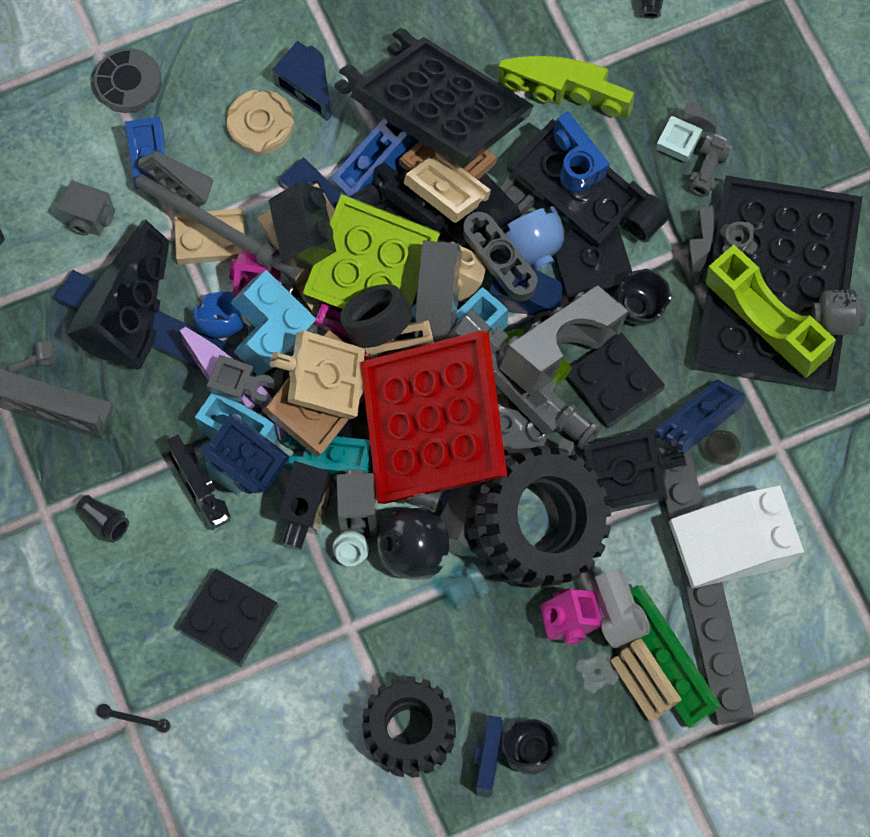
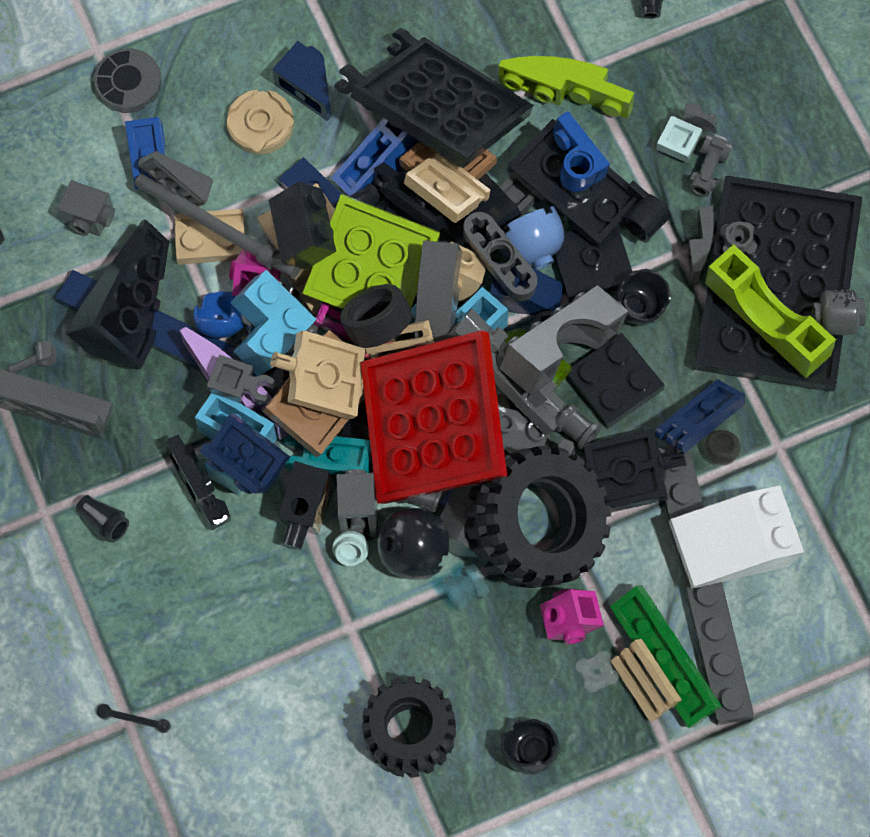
black plate [178,568,279,667] -> none
dark blue plate [474,715,503,798] -> none
light grey piece [591,569,650,648] -> none

